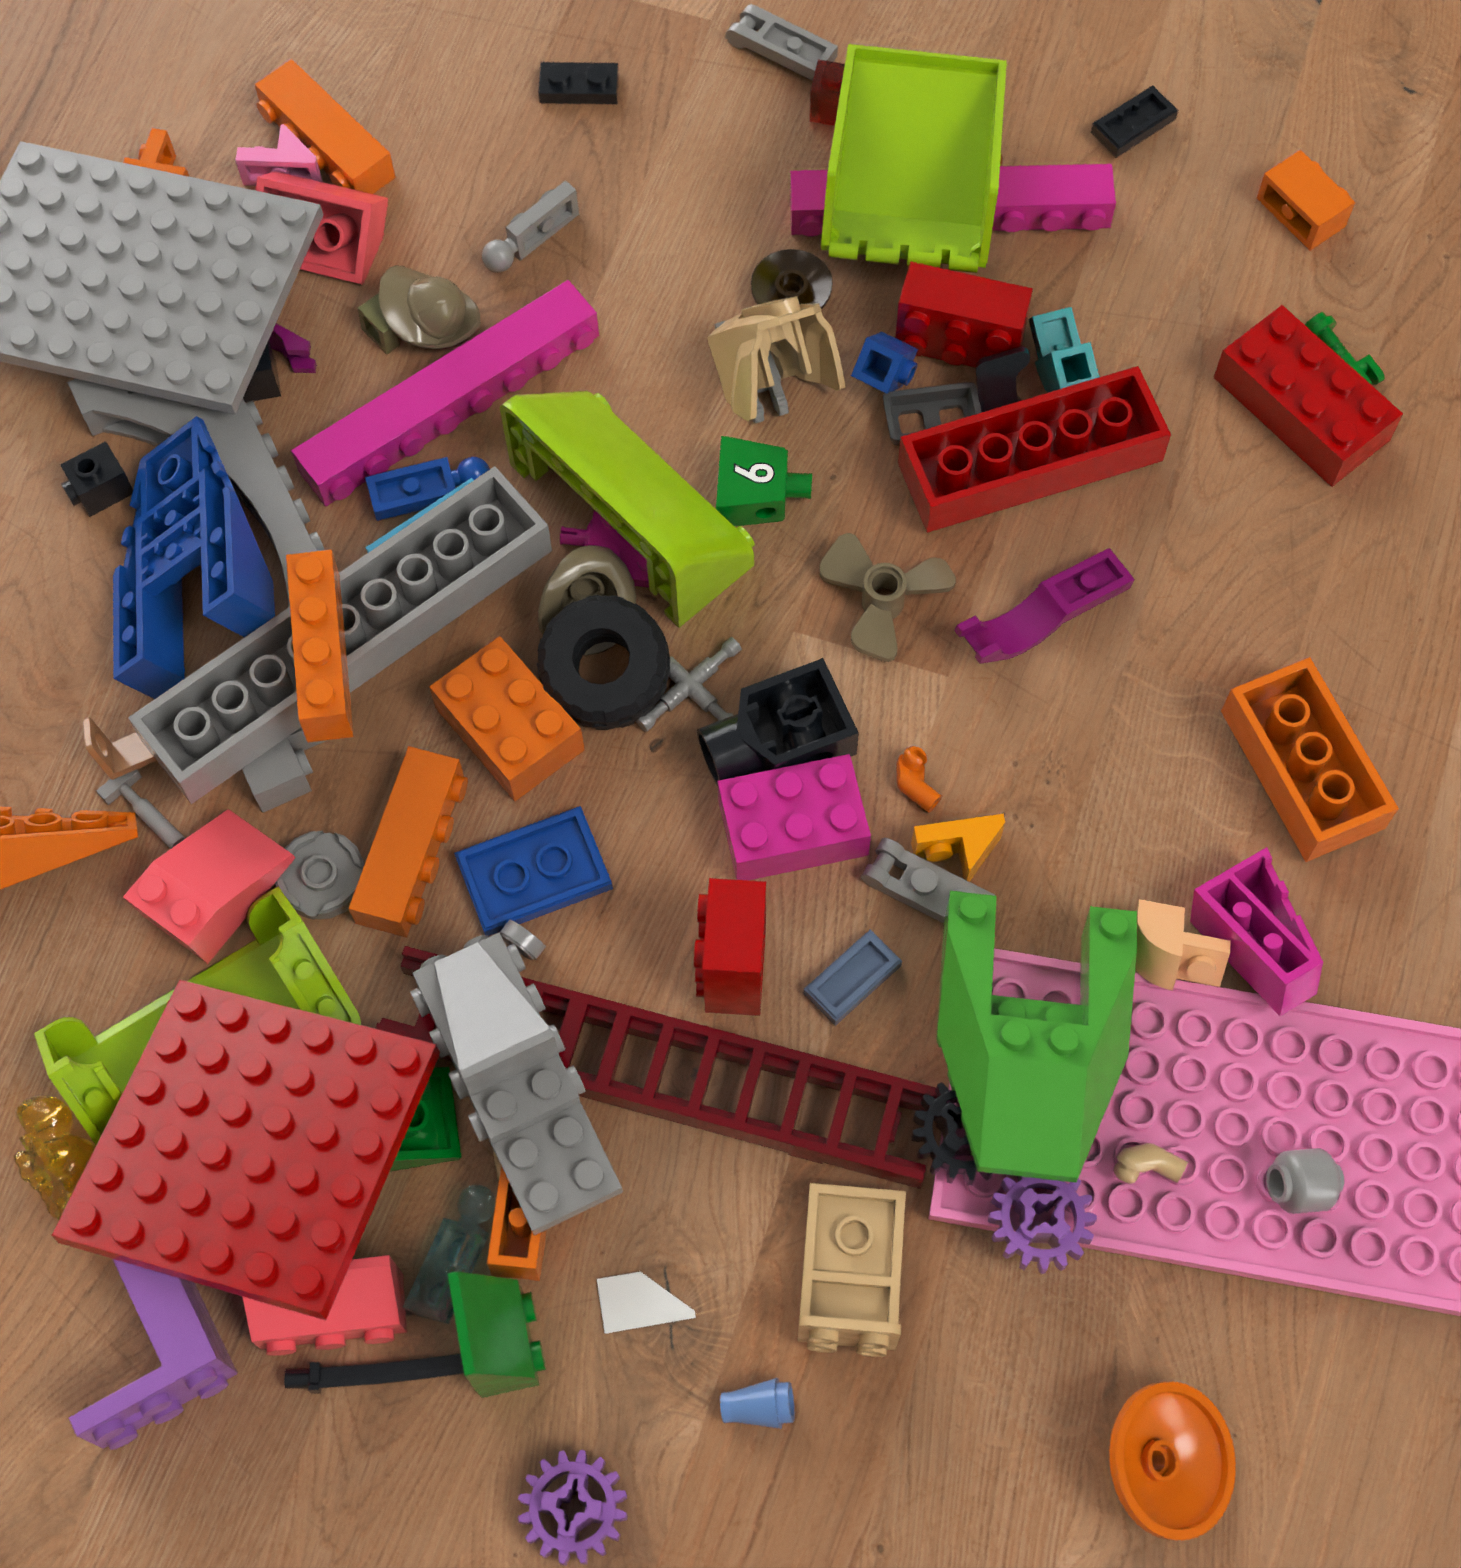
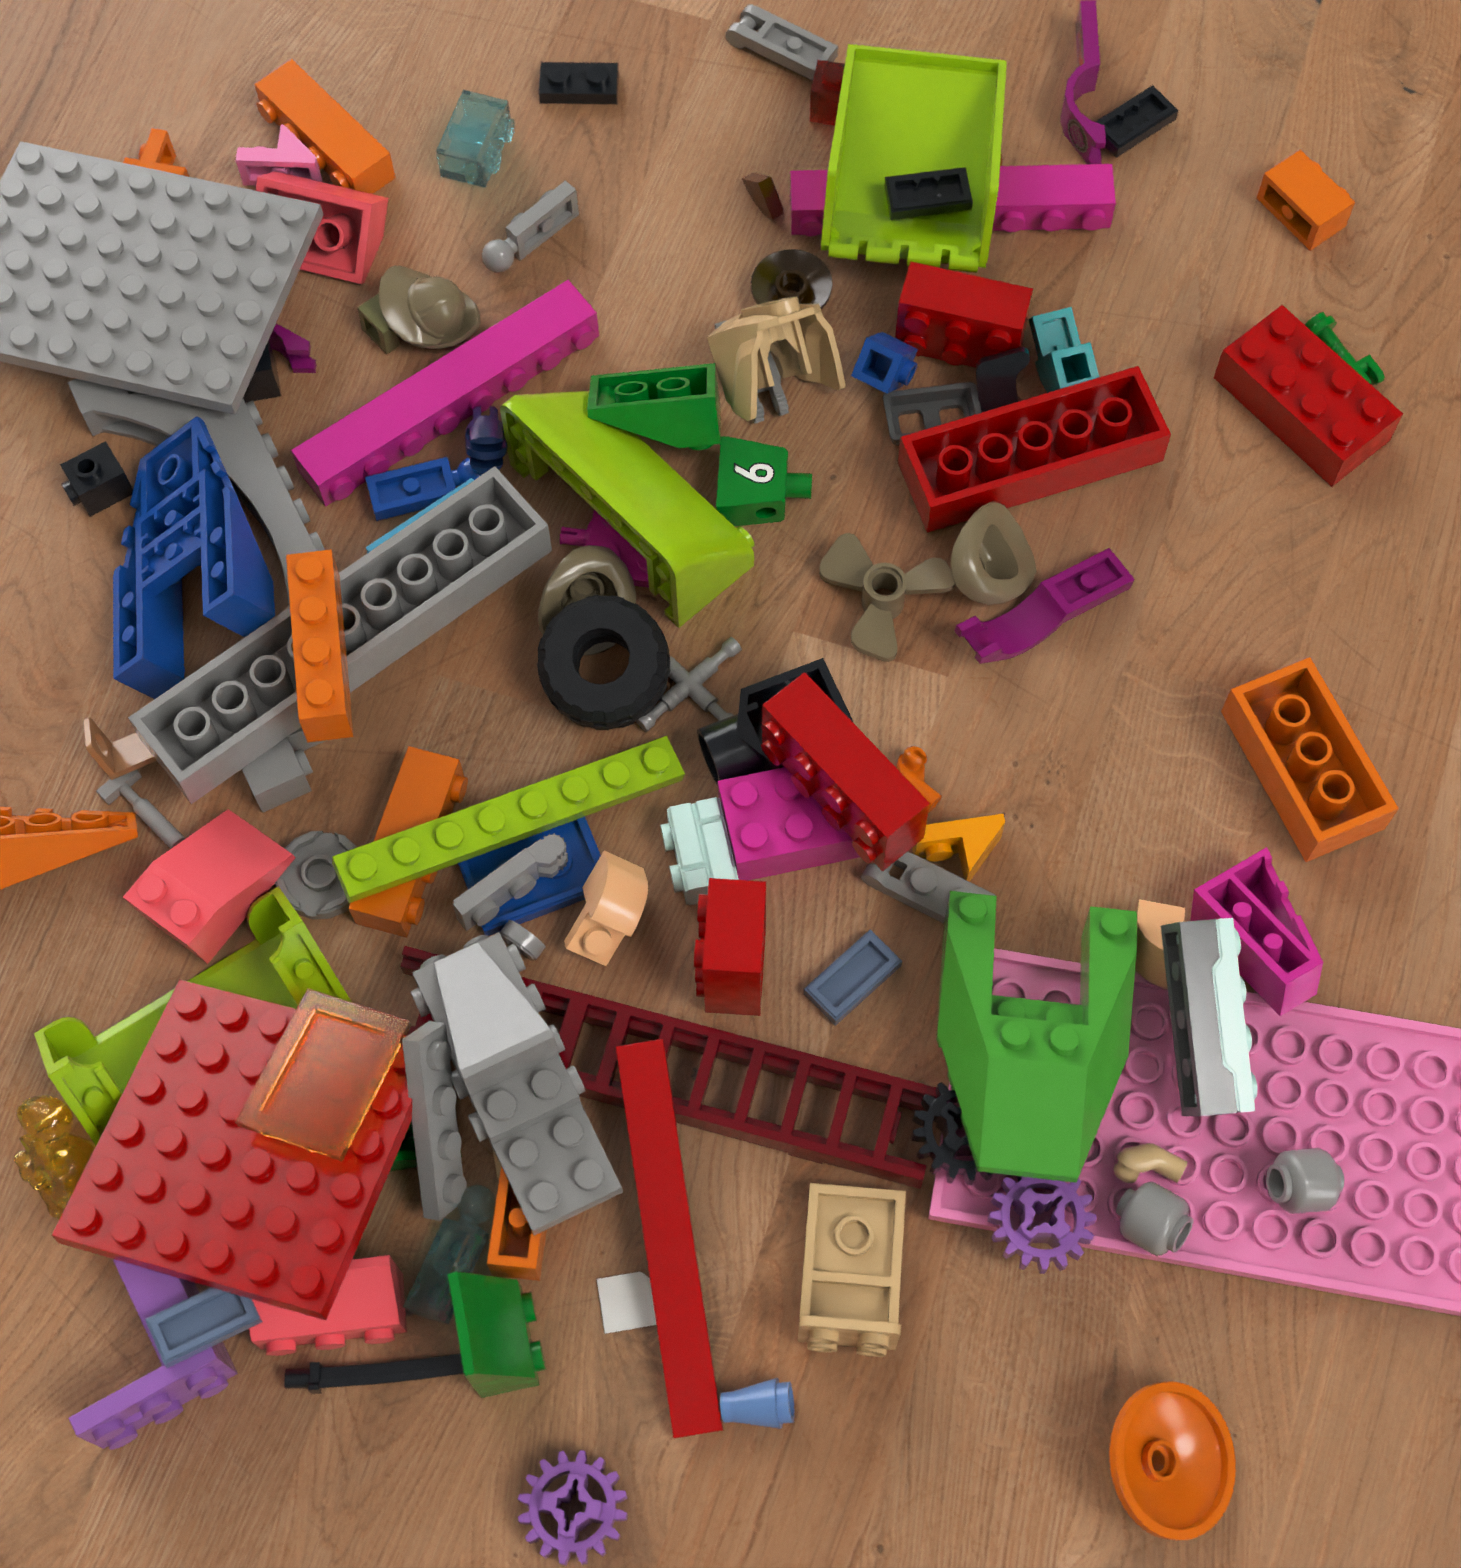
orange brick [429,636,585,802] -> none
none -> sand blue tile [145,1287,262,1368]
none -> clear orange piece [236,989,412,1161]
none -> lime plate [332,736,685,903]
none -> light grey plate [402,1021,467,1221]
none -> clear light blue brick [436,90,515,188]
none -> light grey hinge [453,833,568,931]
none -> dark blue arm [465,406,508,474]
none -> light nougat brick [564,850,648,966]
none -> green slope [587,363,721,450]
none -> red tile [616,1039,723,1439]
none -> light aqua brick [660,797,739,905]
none -> reddish brown tile [742,172,784,220]
none -> red brick [761,672,930,872]
none -> black plate [884,167,973,220]
none -> dark tan hat [951,501,1037,605]
none -> magenta piece [1060,0,1106,164]
none -> light grey head [1116,1182,1193,1256]
none -> piece [1161,918,1258,1116]

